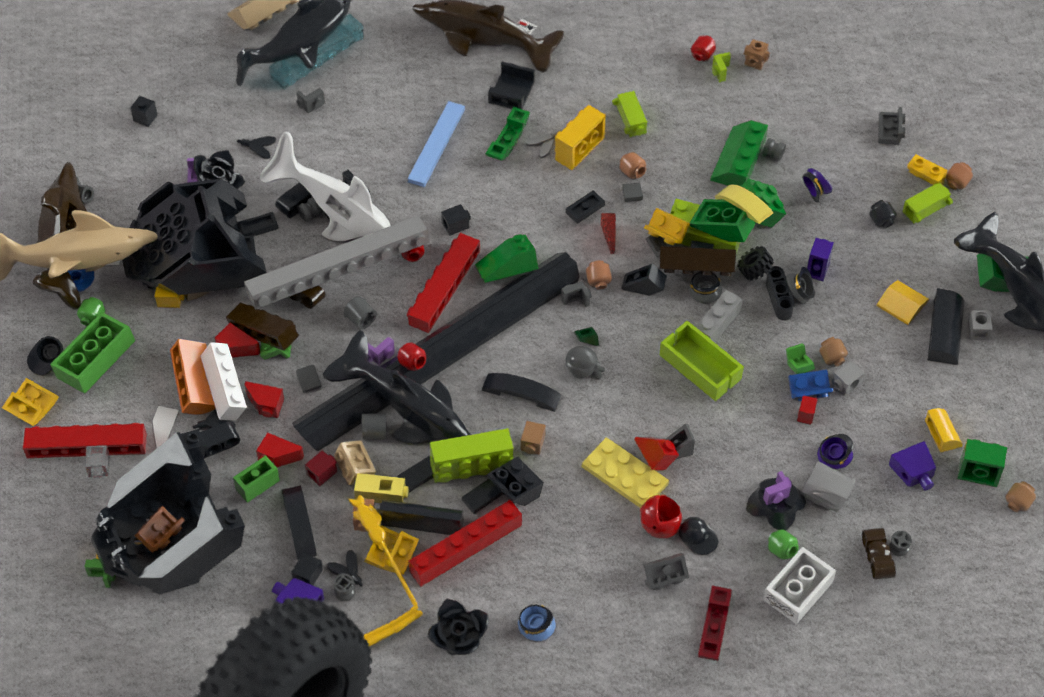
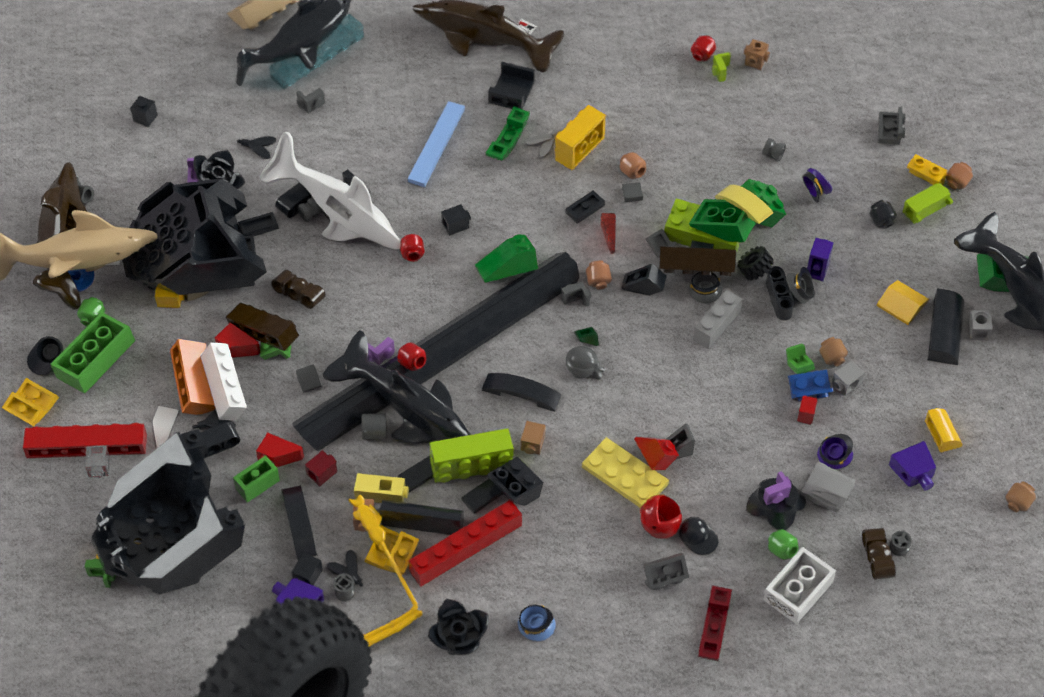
dark orange bracket [135,506,184,552] -> none
light grey brick [244,216,429,309] -> none
red slope [244,381,284,418] -> none
tan bracket [334,441,376,485] -> none
dark grey piece [344,296,377,329] -> none
red brick [407,233,480,333] -> none
lime brick [612,91,647,137] -> none
yellow bracket [644,208,690,245] -> none
lime piece [659,321,744,402] -> none
green slope [710,120,768,186] -> none
green brick [957,439,1007,487] -> none

